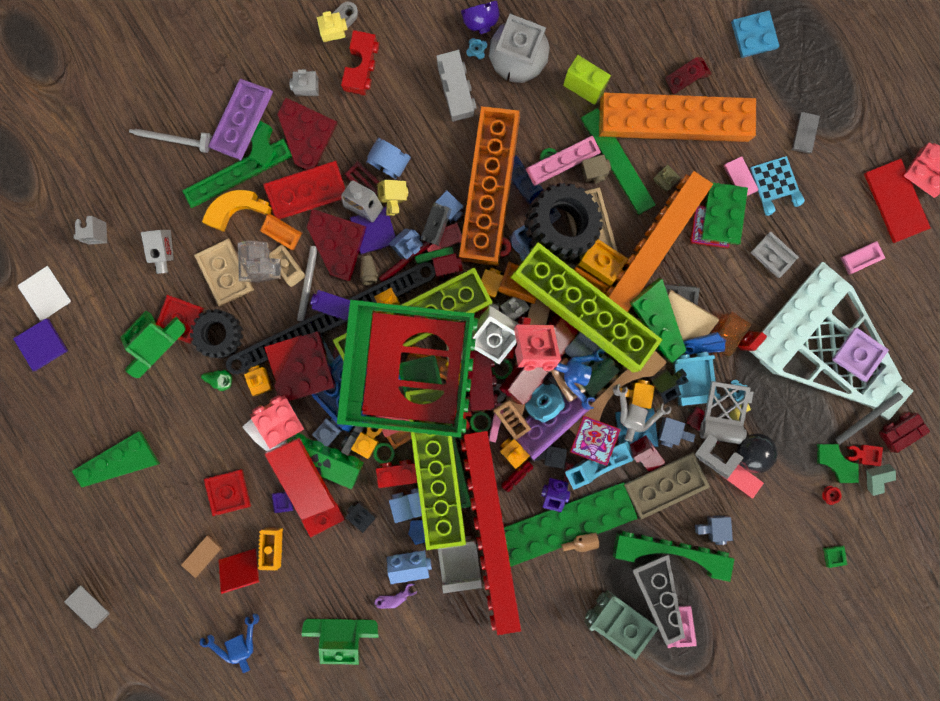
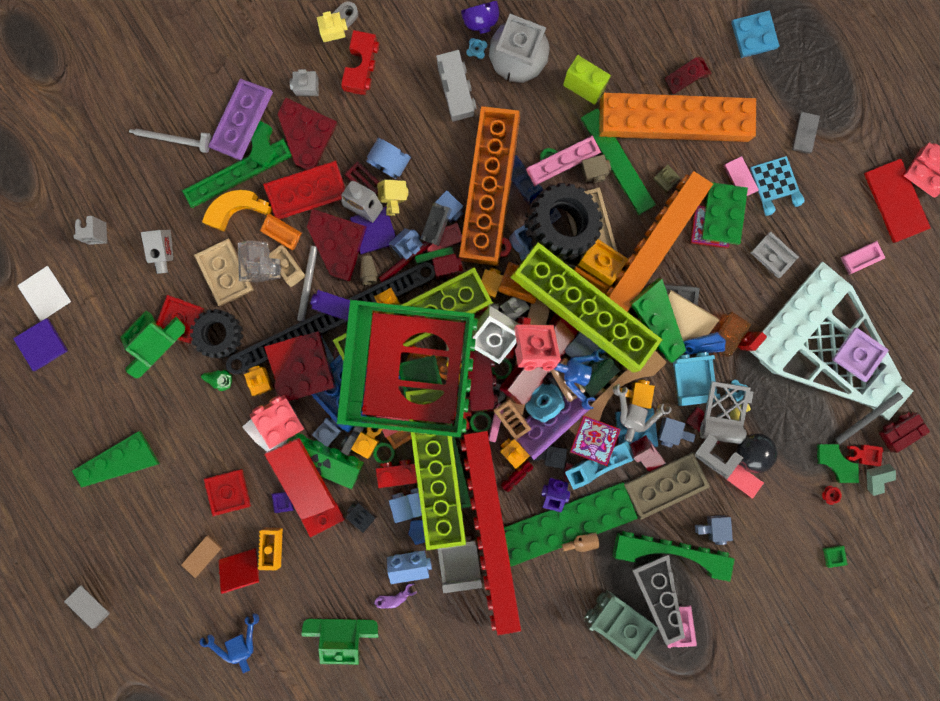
black brick [650,369,689,404] -> none

